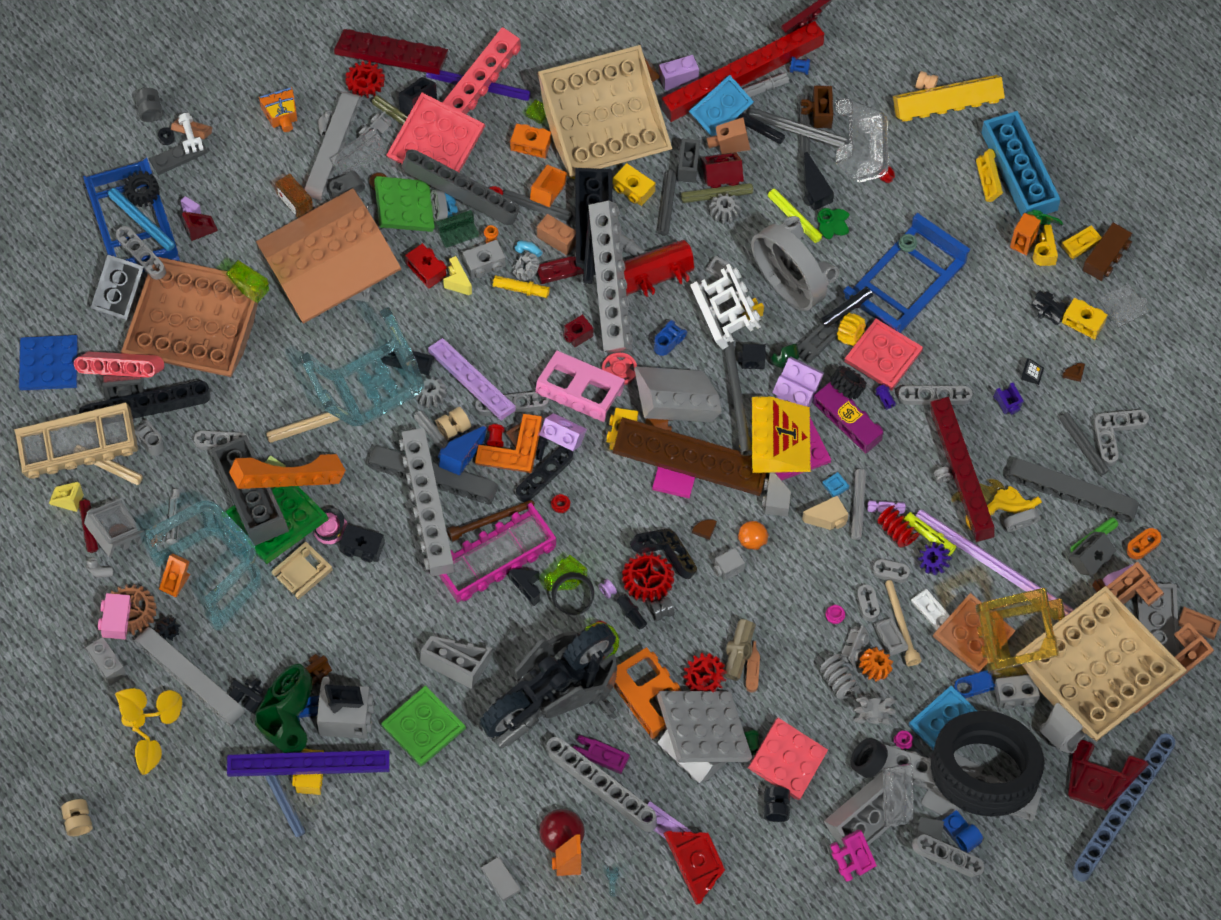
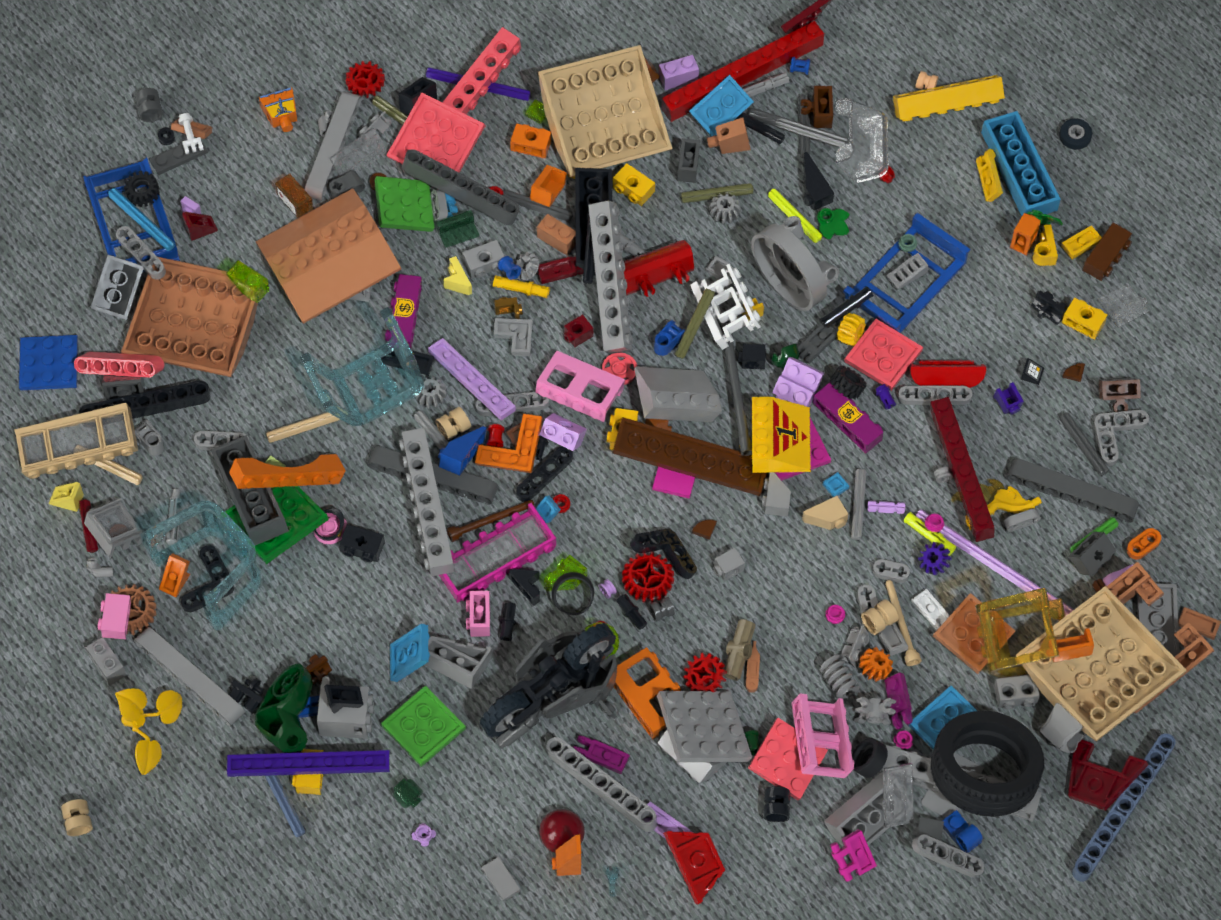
black gear [155,616,181,641] -> none
tan container [271,542,333,599] -> none
dark red plate [334,29,448,75] -> none
red brick [405,243,447,289] -> none
orange pin [484,225,498,243] -> none
medium azure arm [514,240,543,258] -> none
dark grey axle [658,170,677,236] -> none
dark red slope [701,152,744,188] -> none
orange hair [738,521,769,550] -> none
red piece [877,505,920,548] -> none
blue piece [954,670,995,699] -> none
none -> black beam [181,545,235,613]
none -> magenta brick [385,274,422,350]
none -> dark azure plate [390,624,430,682]
none -> clear green head [393,778,423,808]
none -> lavender plate [412,823,436,847]
none -> bright pink brick [466,591,490,637]
none -> pearl gold bracket [494,297,523,319]
none -> light grey plate [494,318,532,356]
none -> blue bush [498,256,521,280]
none -> black axle [500,602,516,641]
none -> dark azure tile [535,495,561,523]
none -> olive axle [675,288,715,359]
none -> bright pink window [791,693,854,778]
none -> tan wheel [861,599,899,635]
none -> magenta hinge [884,672,913,729]
none -> light grey slope [887,253,928,290]
none -> red brick [911,360,986,388]
none -> dark pink plate [925,513,944,532]
none -> orange panel [1048,628,1094,662]
none -> black bush [1059,118,1092,150]
none -> reddish brown brick [1099,378,1141,412]

